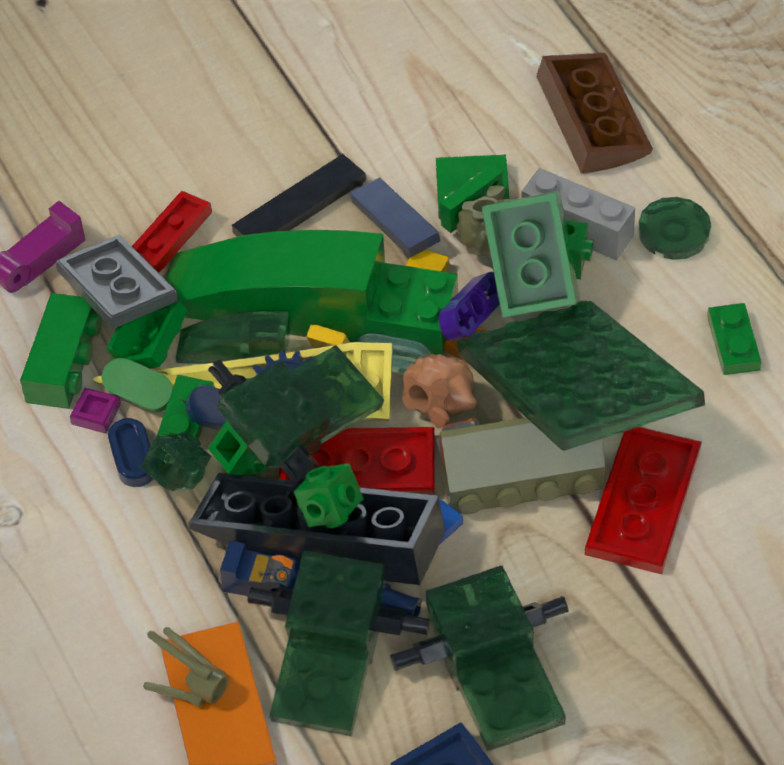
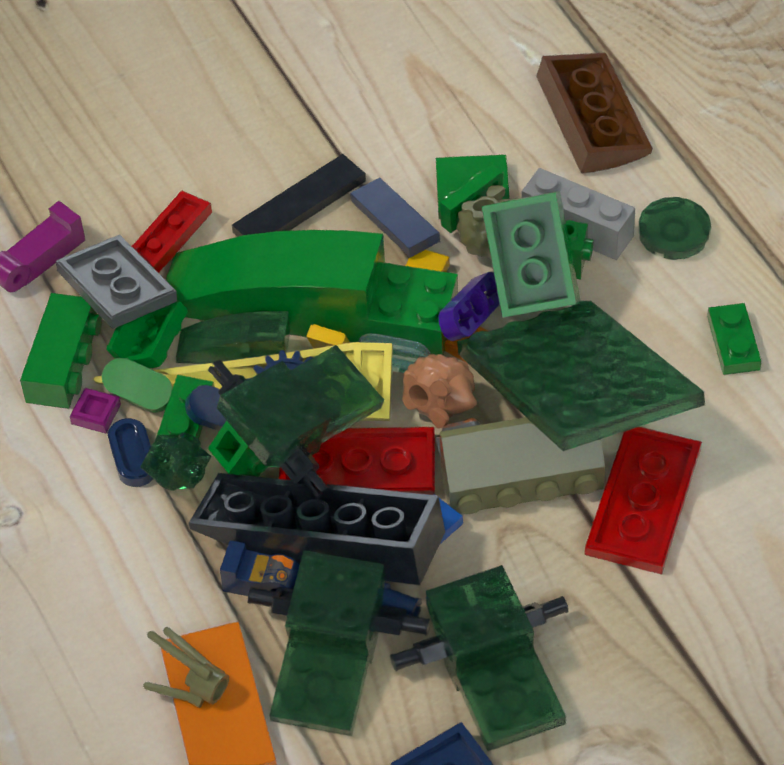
green brick [294,463,364,528] -> none

